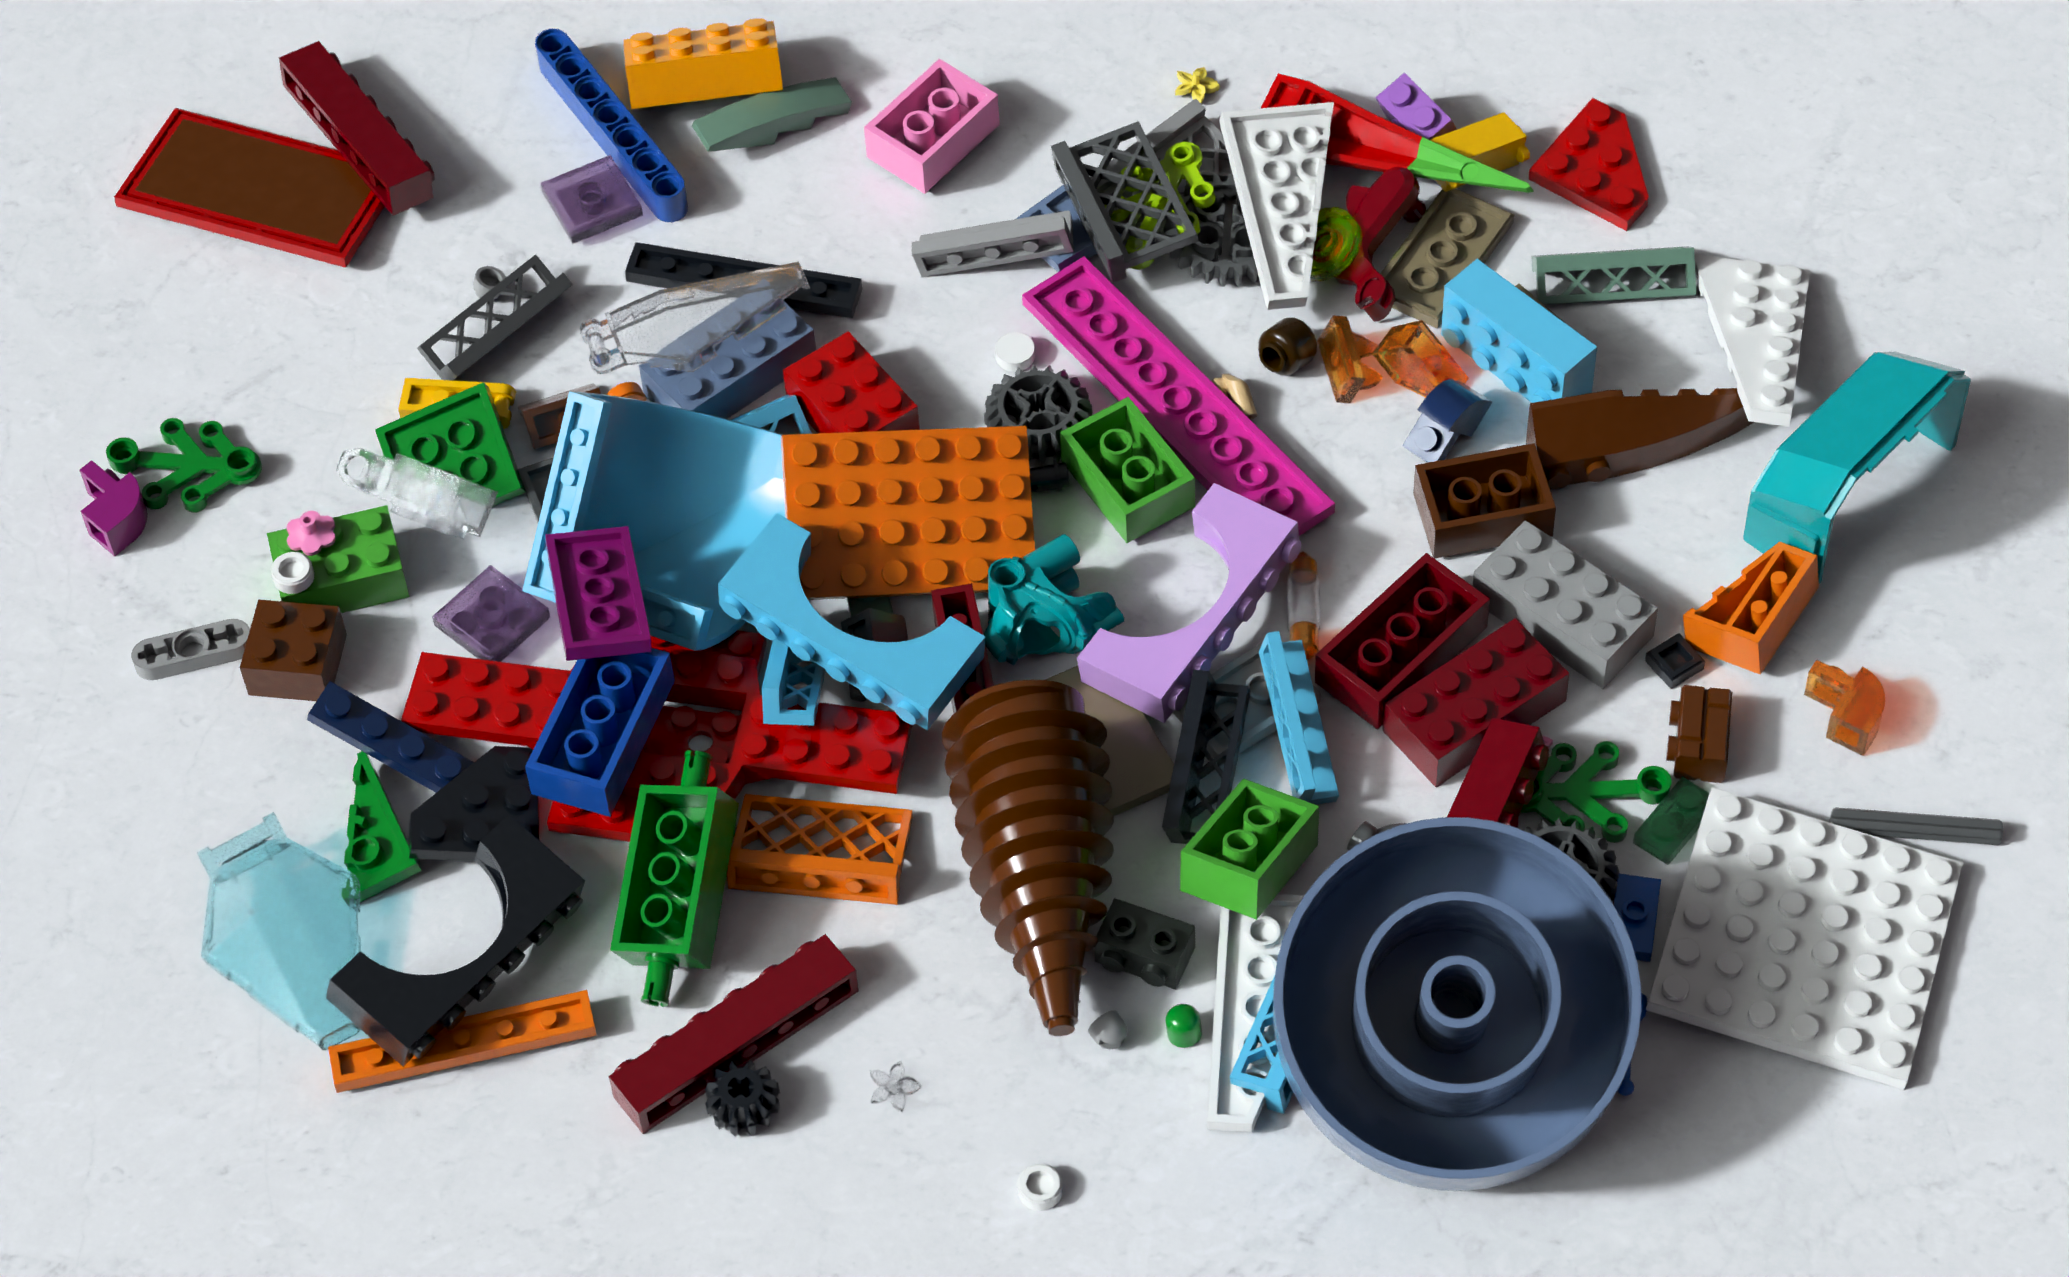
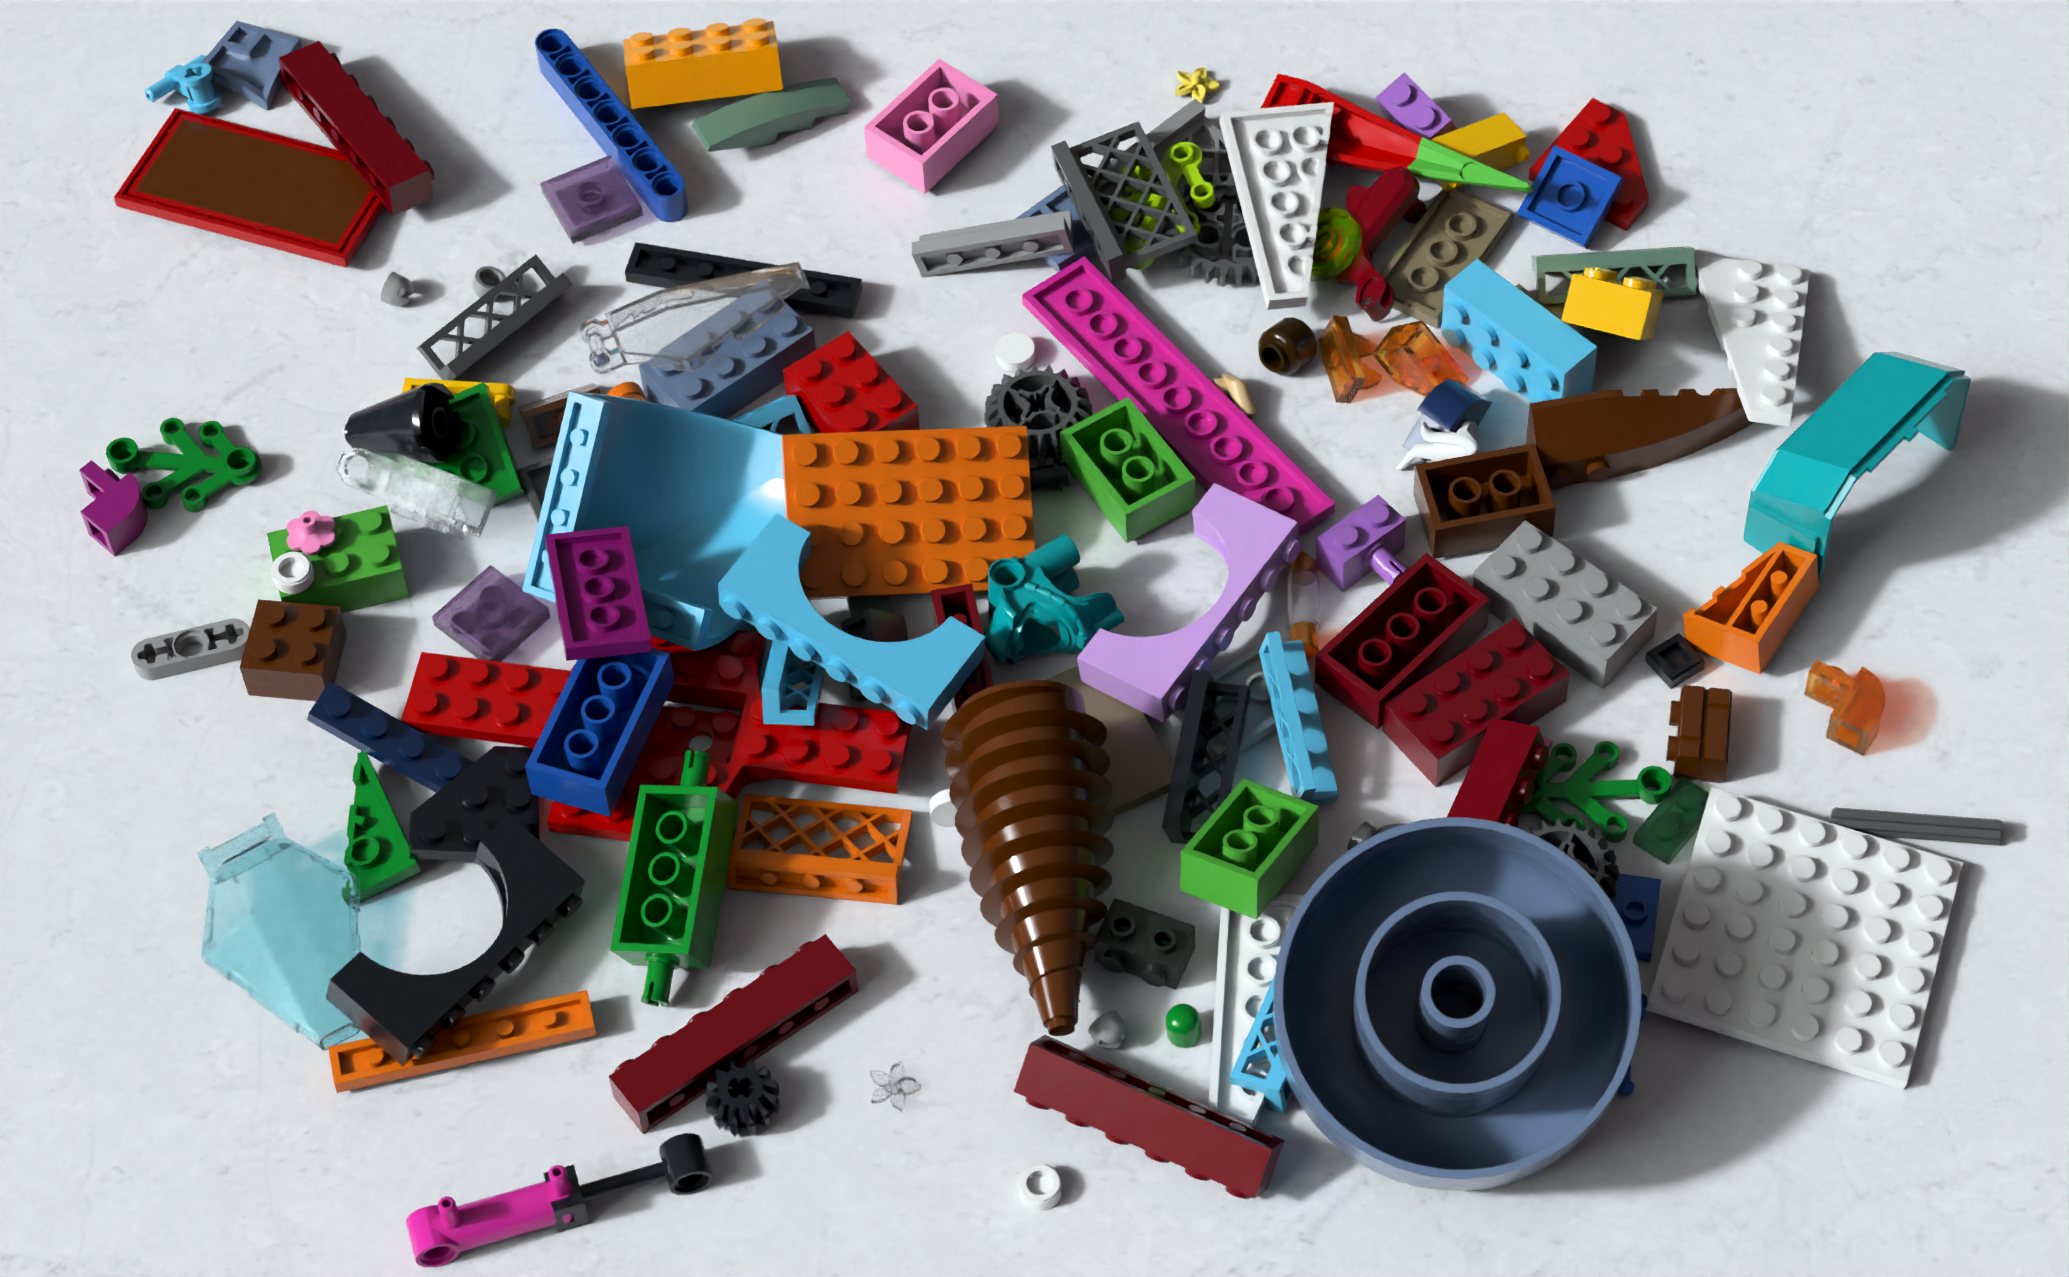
none -> medium azure piece [145,55,222,113]
none -> sand blue plate [201,21,303,110]
none -> black cone [344,382,462,464]
none -> light grey hinge [380,272,414,306]
none -> dark pink piece [406,1133,713,1268]
none -> white tile [929,789,957,827]
none -> dark red brick [1013,1035,1285,1199]
none -> medium lavender brick [1316,494,1409,592]
none -> white piece [1396,421,1480,470]
none -> blue plate [1517,145,1625,250]
none -> yellow brick [1561,267,1665,340]

